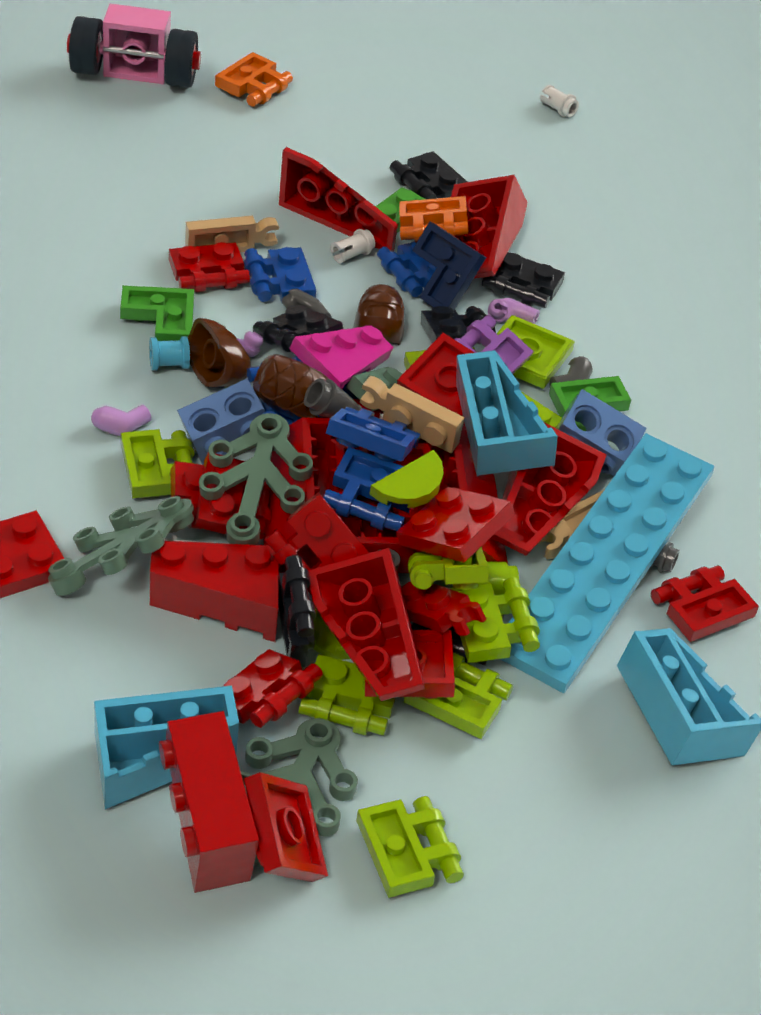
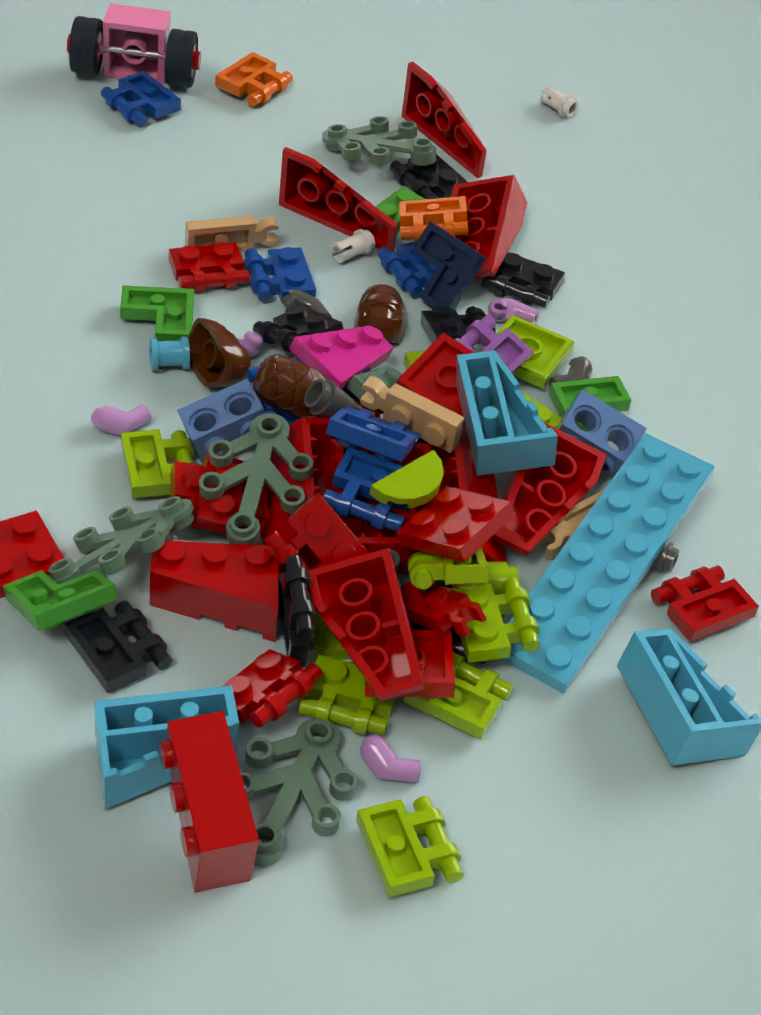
red plate [244,772,328,882] -> none
none -> bright green plate [3,570,118,631]
none -> black plate [64,600,173,693]
none -> blue plate [101,71,181,127]
none -> sand green plant [322,116,436,166]
none -> lavender arm [360,734,420,783]
none -> red wedge [401,62,487,178]

